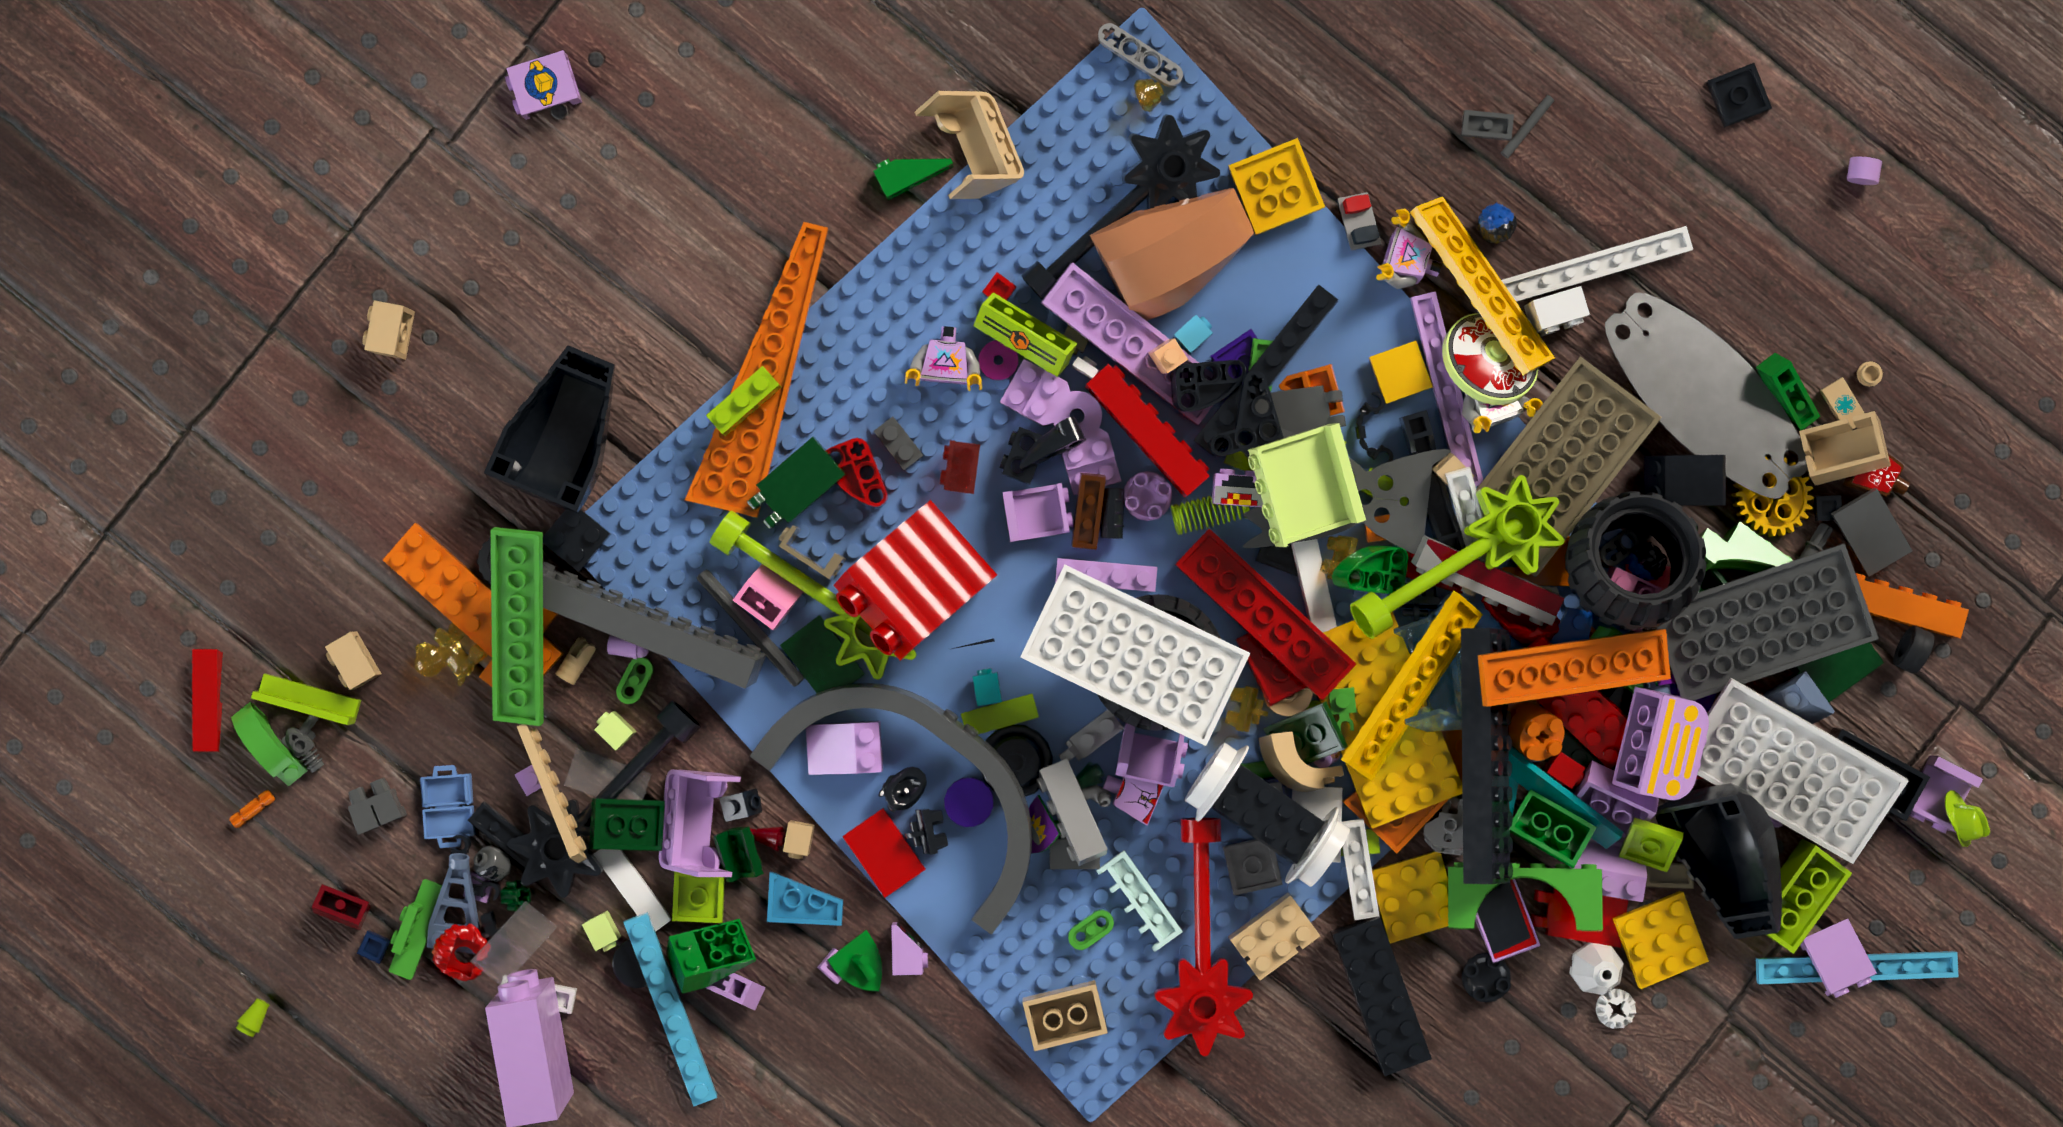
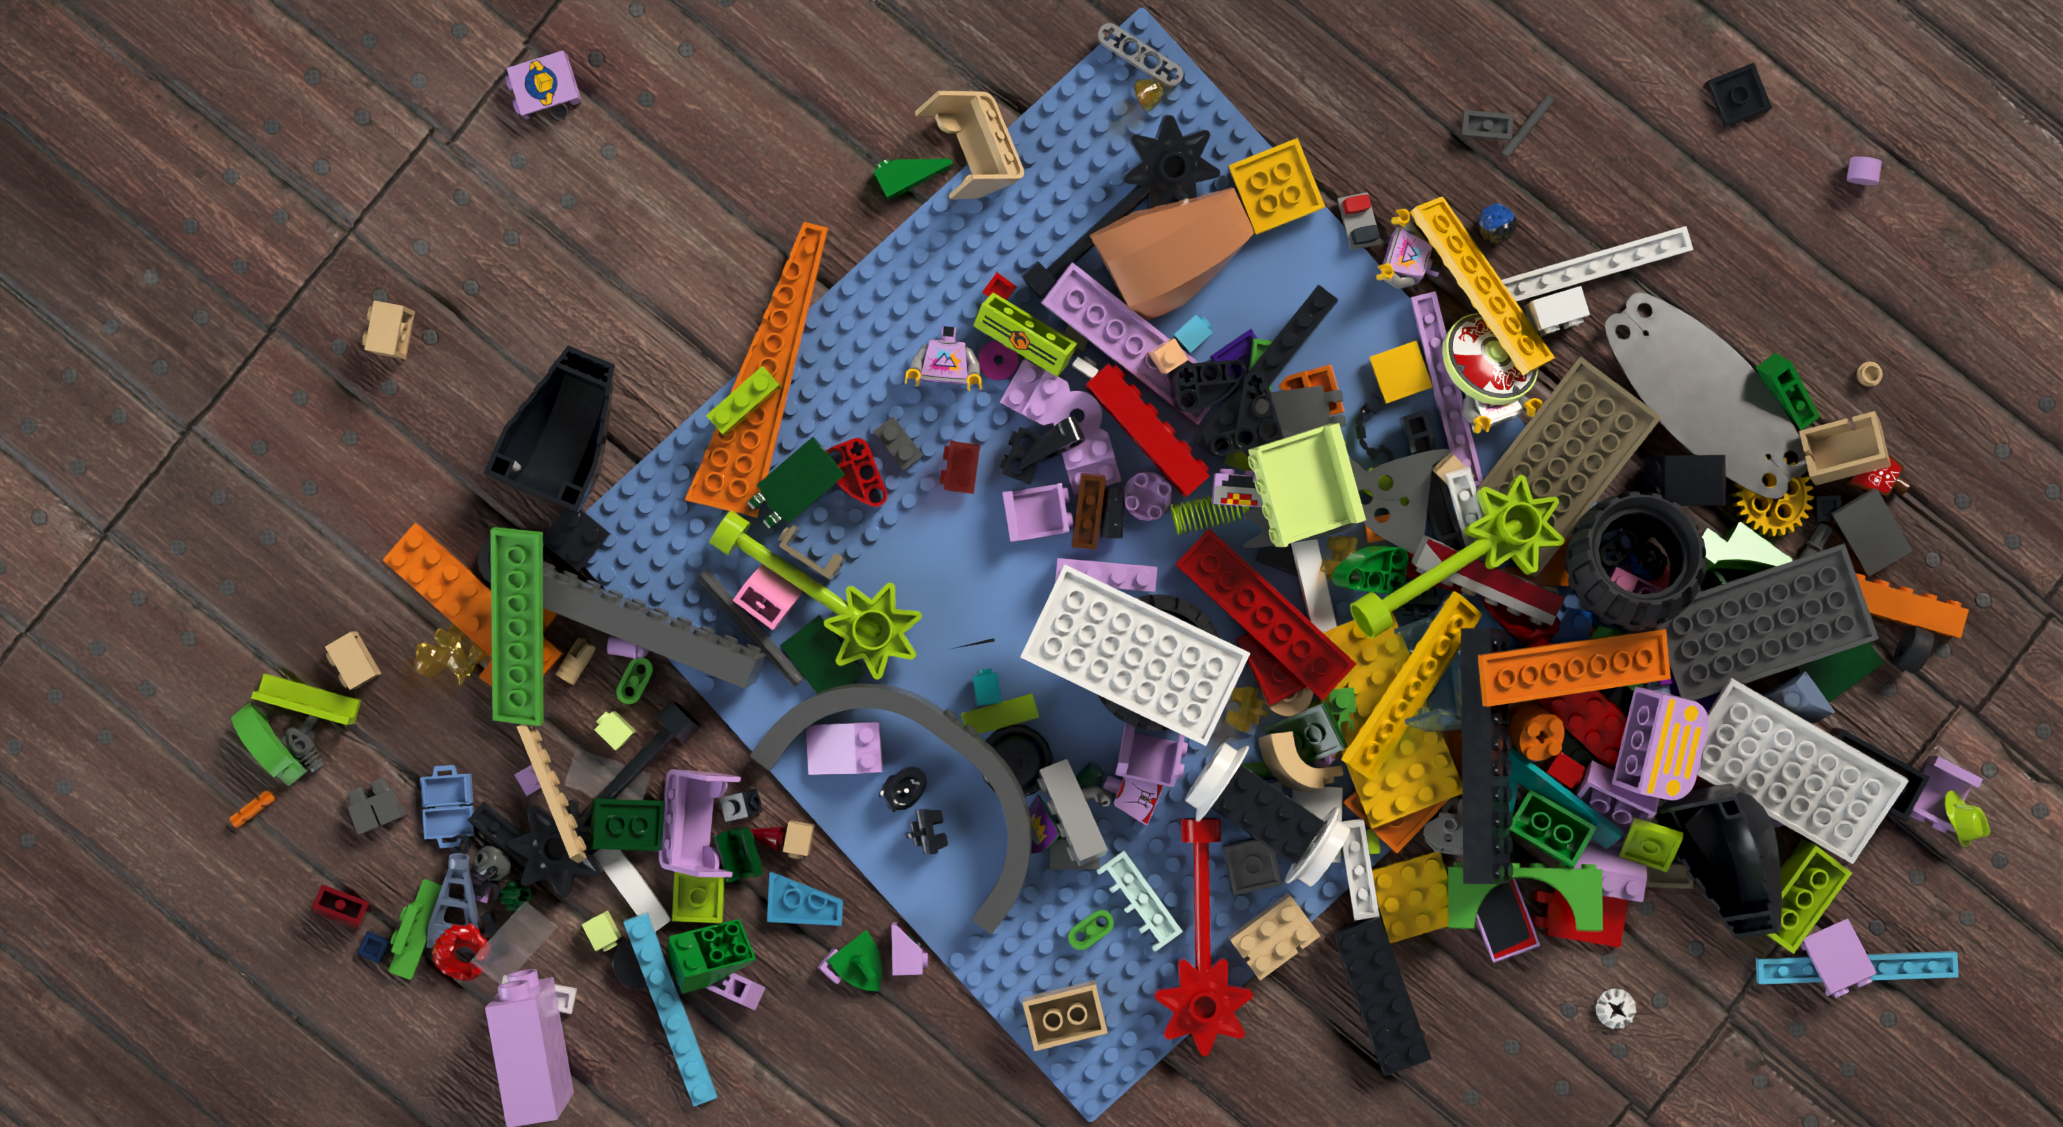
red slope [192,649,223,752] -> none
lime cone [236,998,270,1037] -> none
red brick [833,500,997,661] -> none
red tile [842,807,926,898] -> none
dark purple tile [944,777,993,827] -> none
light grey hinge [1059,709,1124,761] -> none
black dish [1461,952,1511,1003] -> none
white cone [1569,942,1624,995] -> none
yellow plate [1613,891,1709,989] -> none
tan tile [1819,377,1865,429] -> none

